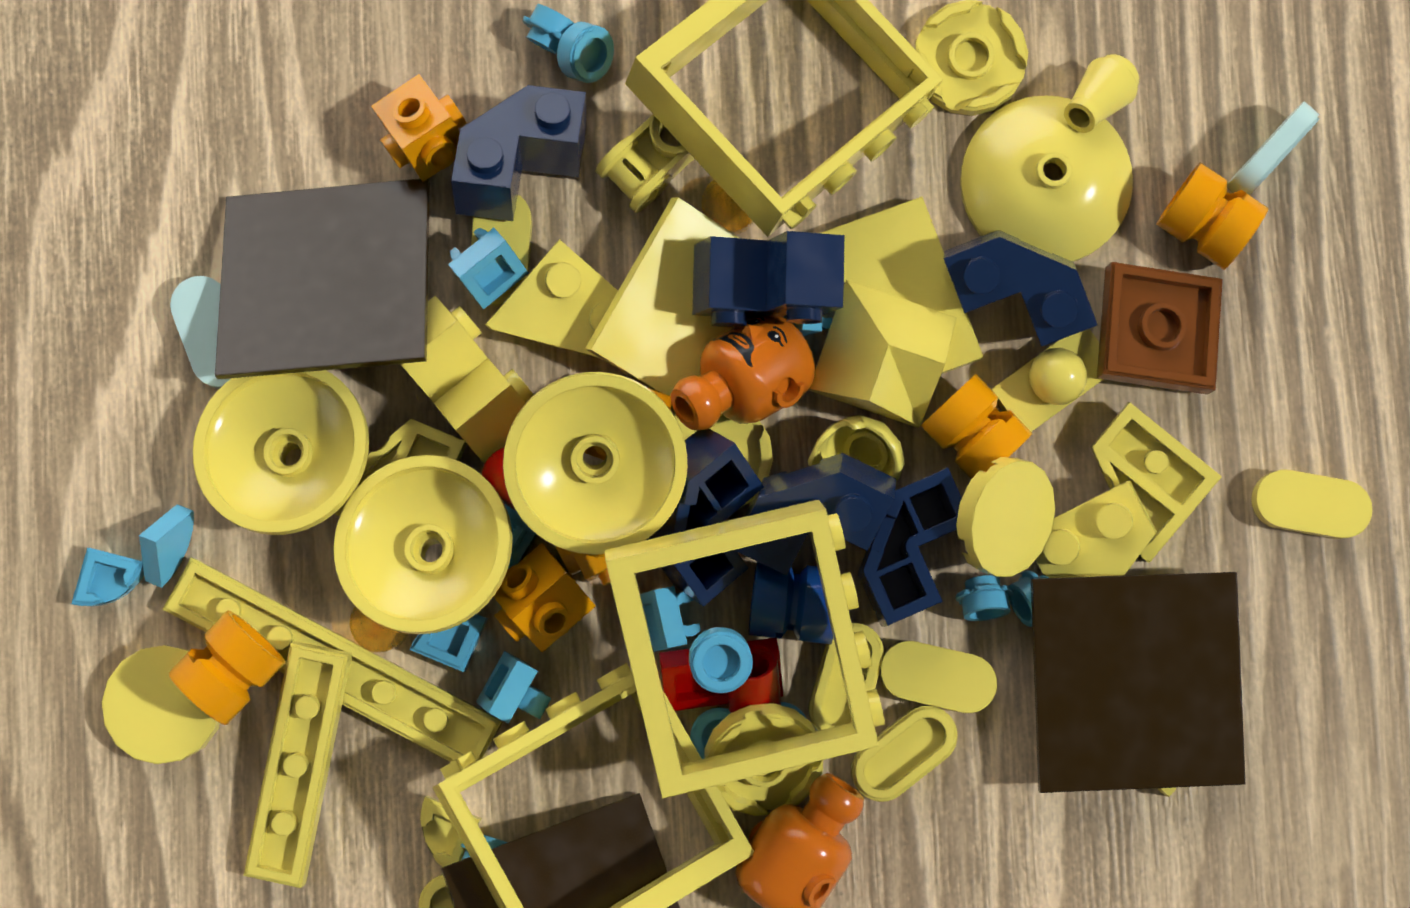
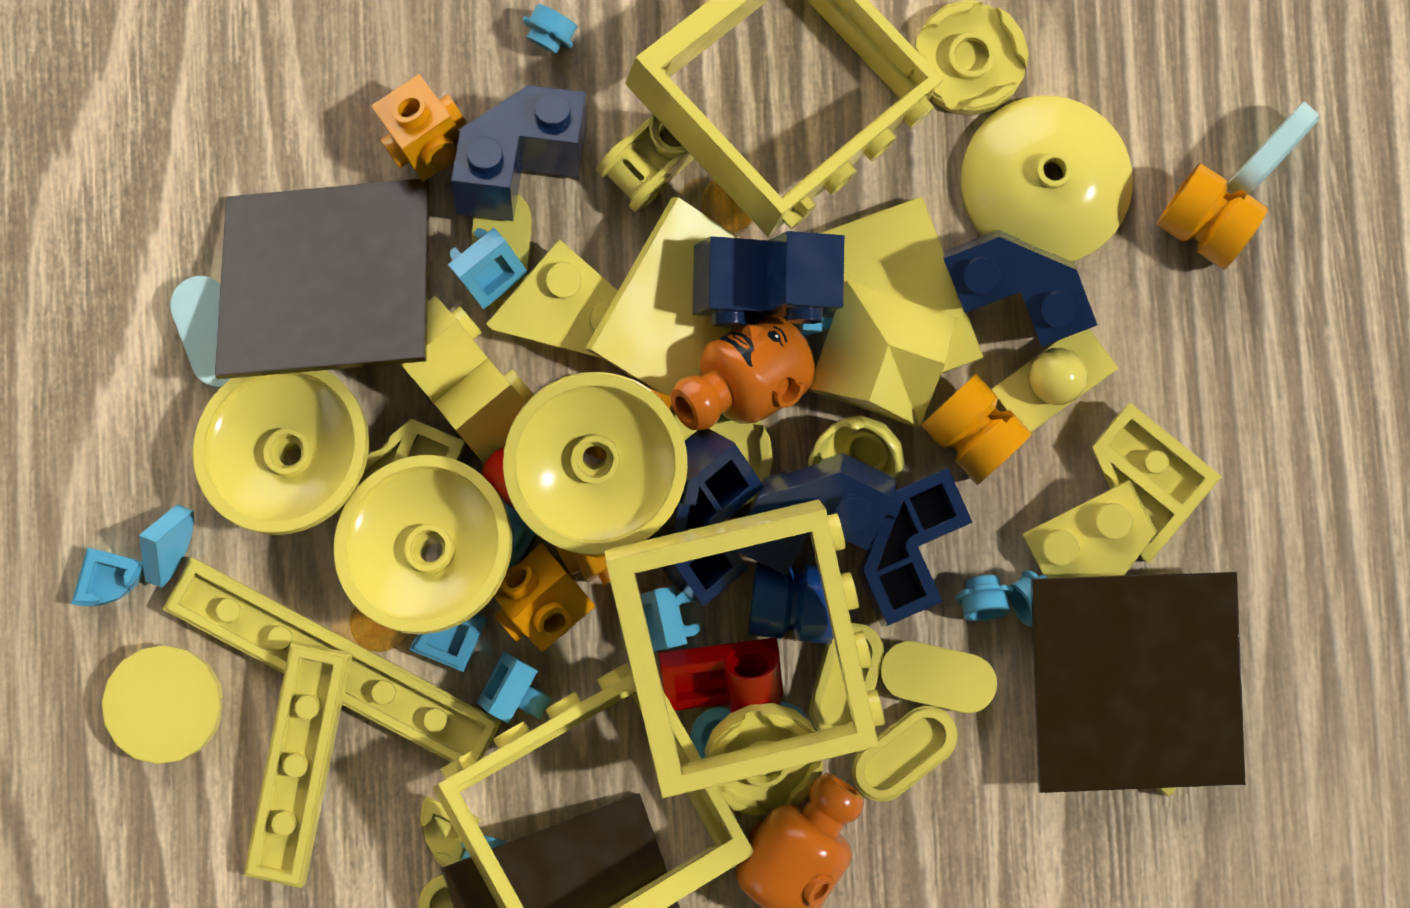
light orange wheel [169,610,286,725] -> none
medium azure tile [557,22,614,83] -> none
medium azure tile [689,627,753,693] -> none
light yellow tile [956,457,1055,577] -> none
light yellow cone [1064,54,1139,133] -> none
dark orange tile [1097,262,1223,395] -> none
light yellow tile [1251,470,1373,539] -> none

